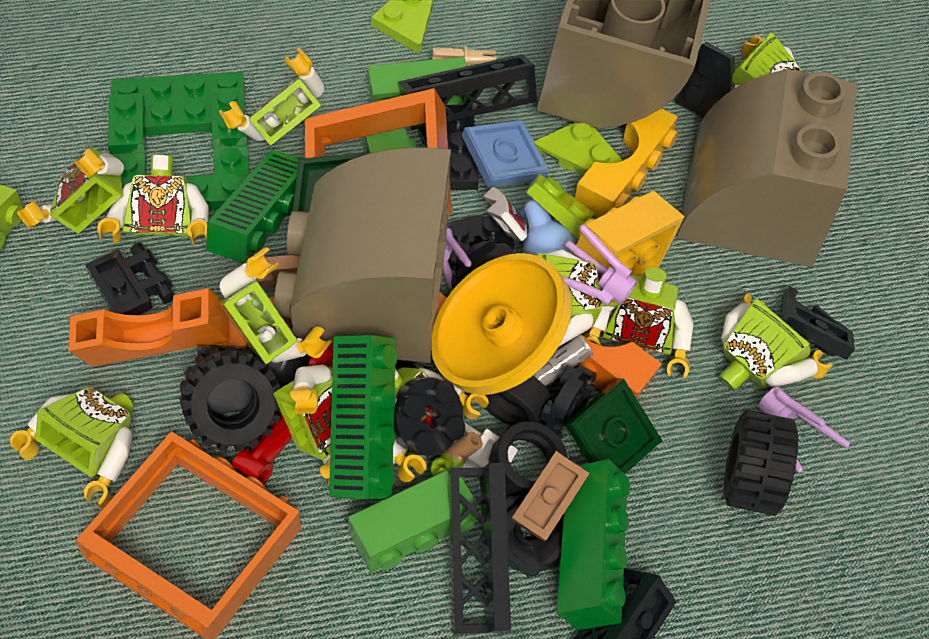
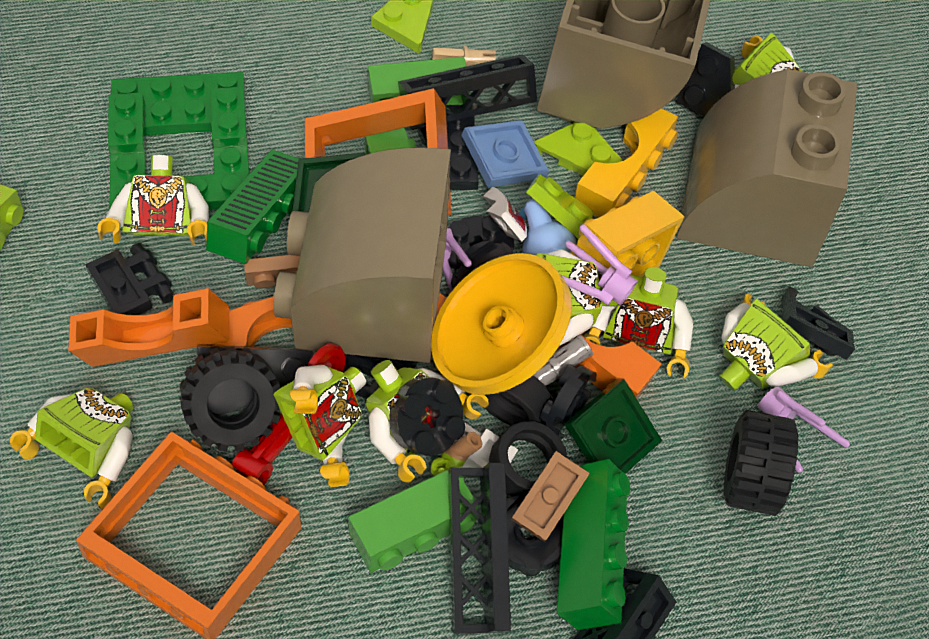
torso [17,148,124,234] -> none
torso [219,48,324,146] -> none
torso [219,247,332,364] -> none
green brick [329,335,397,499] -> none

